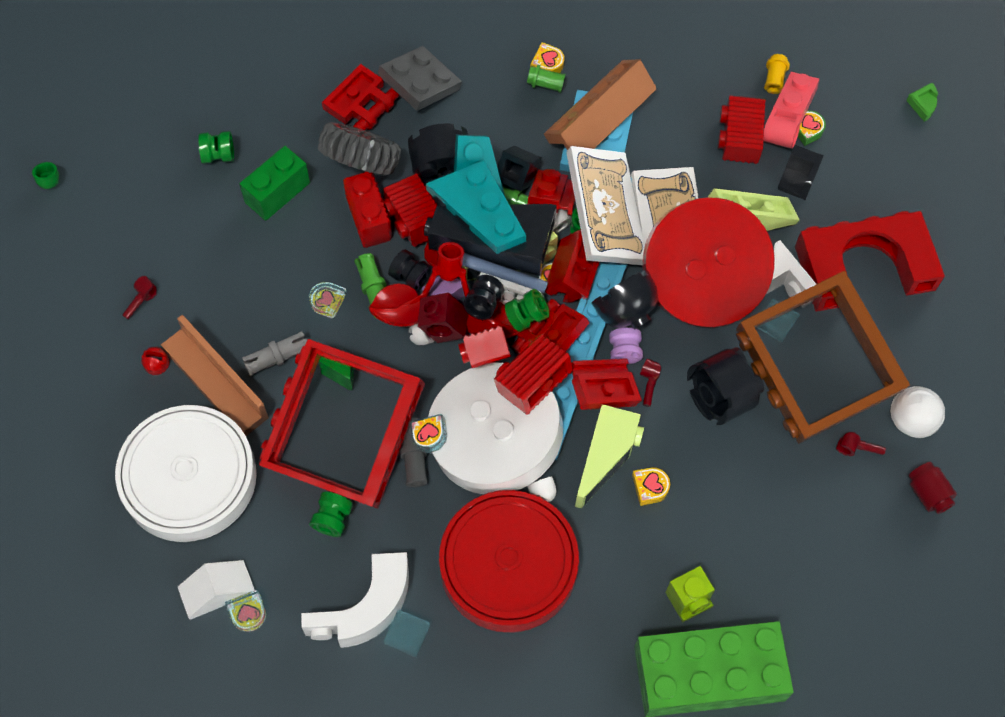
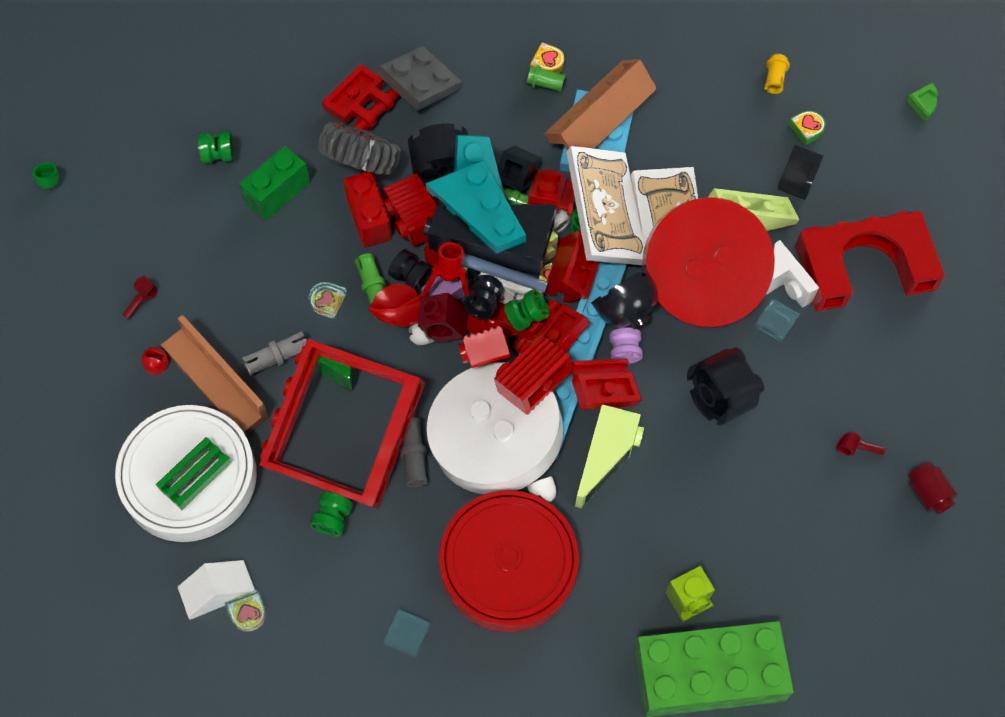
white arch [301,552,409,648] -> none
tile [410,414,447,453] -> none
tile [632,468,670,506] -> none
dark red hand [640,359,661,407] -> none
red brick [718,95,766,164] -> none
dark orange window [736,271,911,444] -> none
coral plate [763,72,819,149] -> none
white piece [890,386,945,438] -> none
none -> green tile [155,437,232,510]

